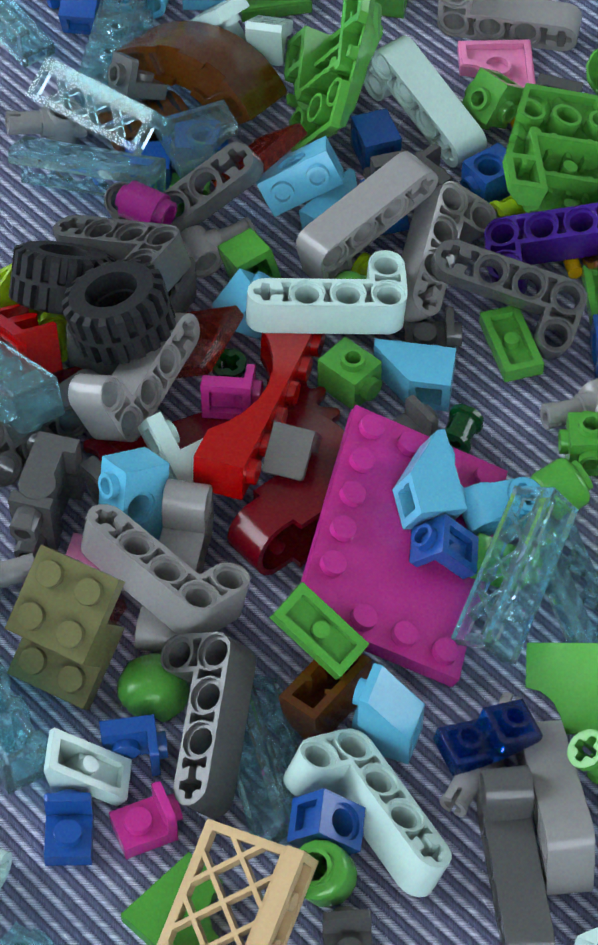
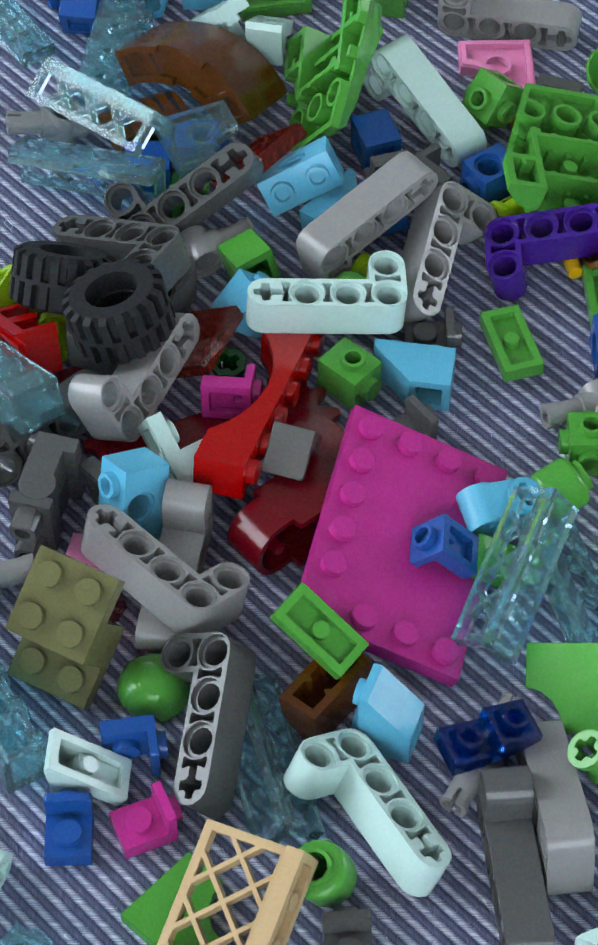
dark grey bracket [108,52,168,100] -> none
magenta brick [115,180,177,225] -> none
blue brick [287,788,366,855] -> none
medium azure slope [392,429,467,530] -> none
dark grey beam [430,239,587,360] -> none
dark green bush [445,404,484,454] -> none

